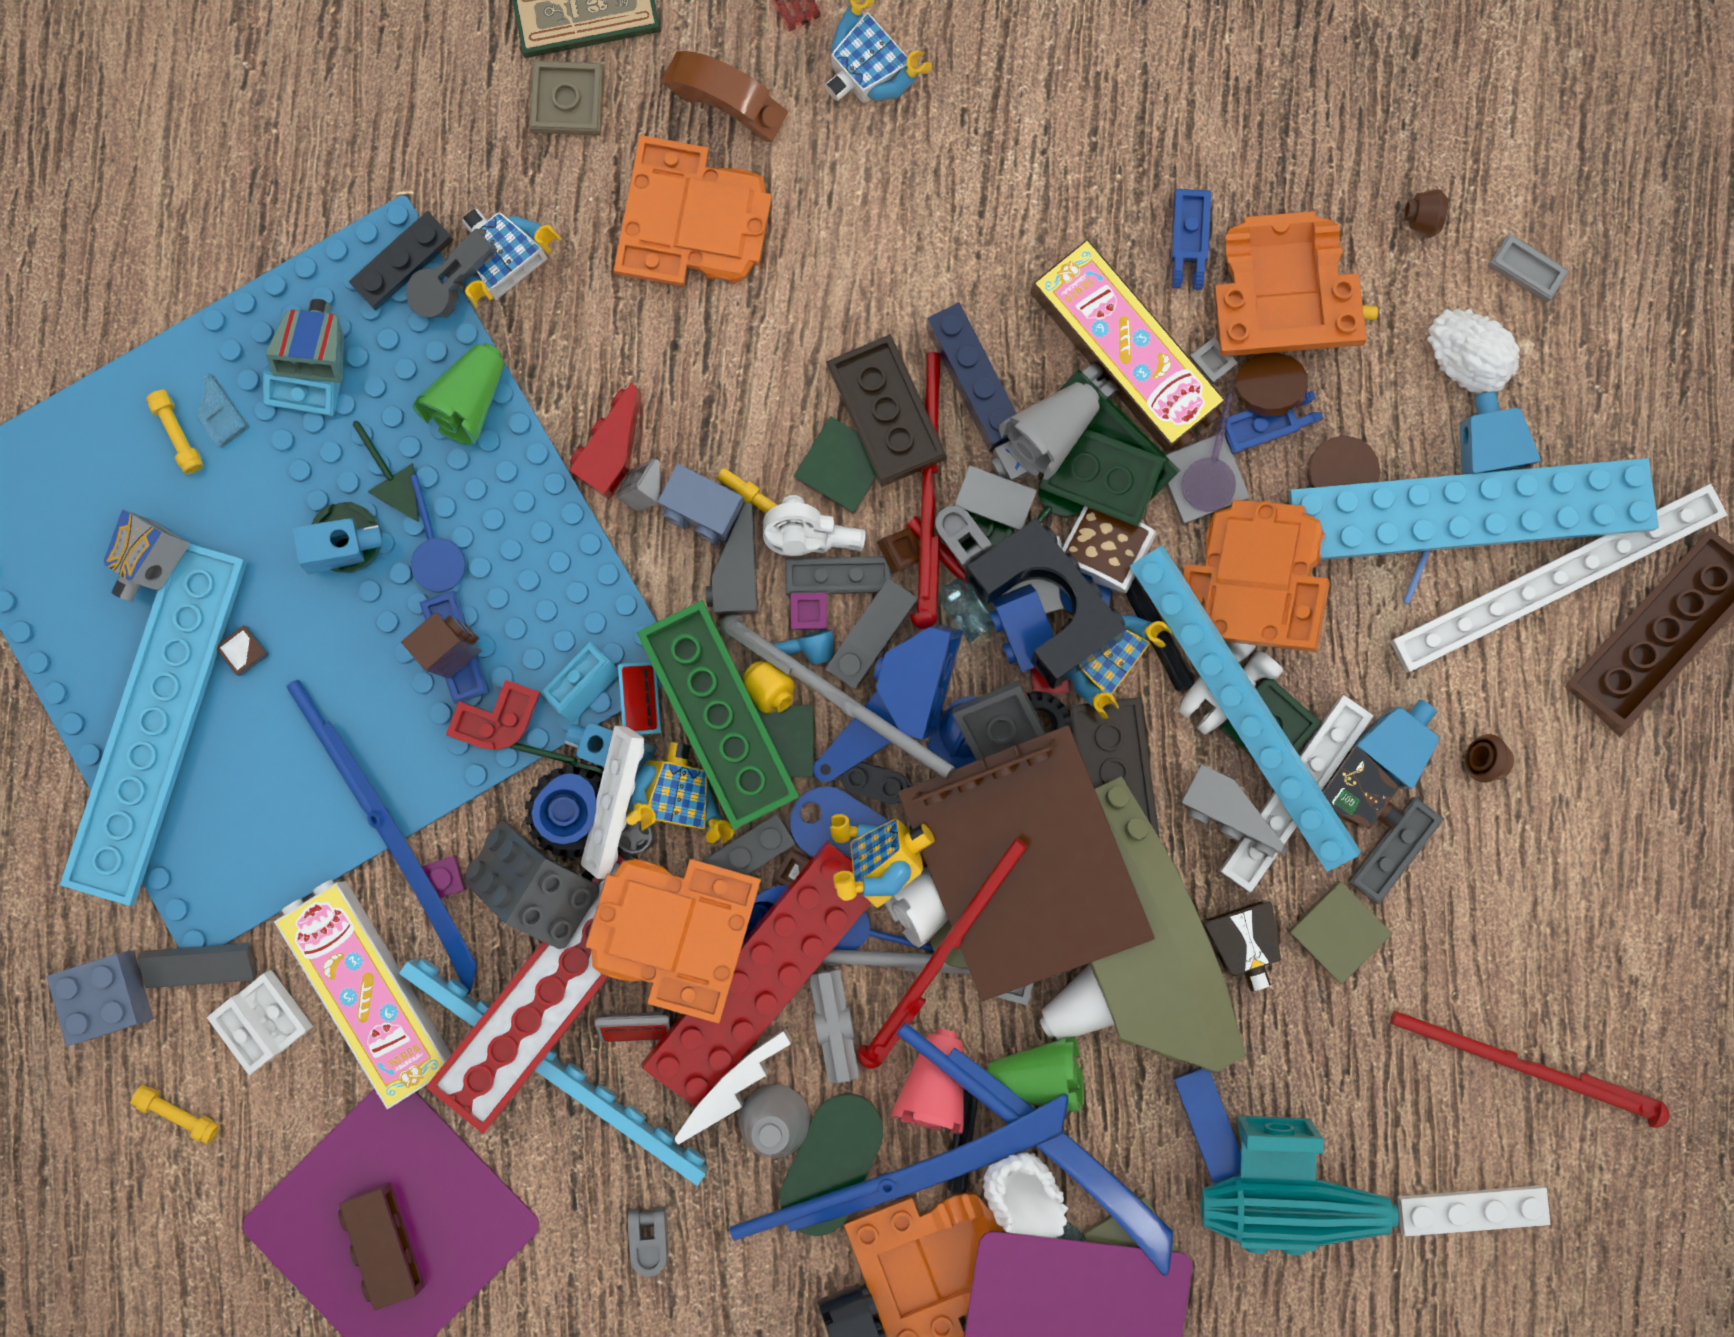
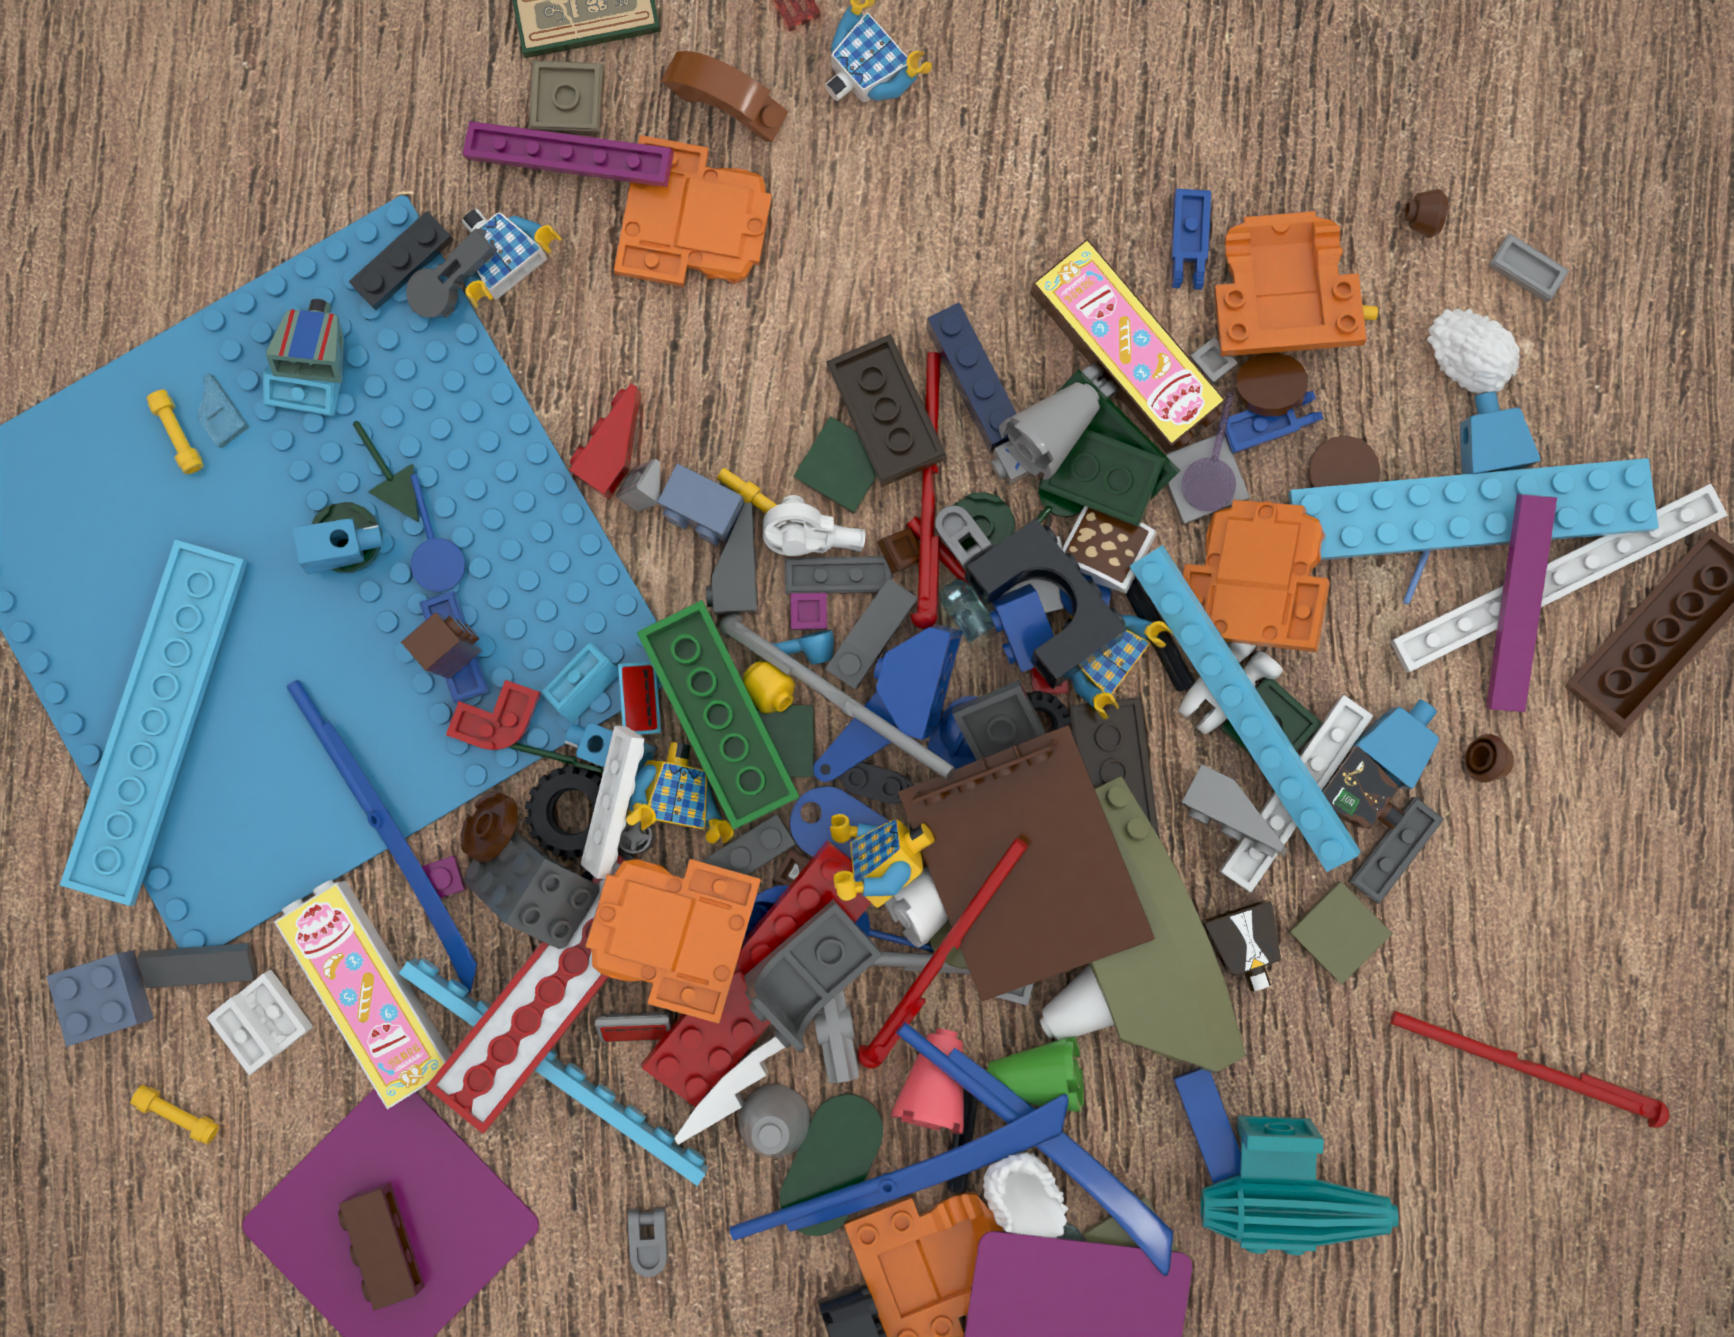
light grey torso [104,509,190,602] -> none
tile [217,625,269,676] -> none
bright green cone [412,343,505,445] -> none
blue piece [532,773,596,844] -> none
light grey panel [954,465,1037,530] -> none
white plate [1397,1185,1550,1236] -> none
none -> reddish brown tile [461,791,518,863]
none -> magenta plate [462,121,674,187]
none -> dark grey bracket [744,899,882,1053]
none -> magenta tile [1486,494,1557,712]

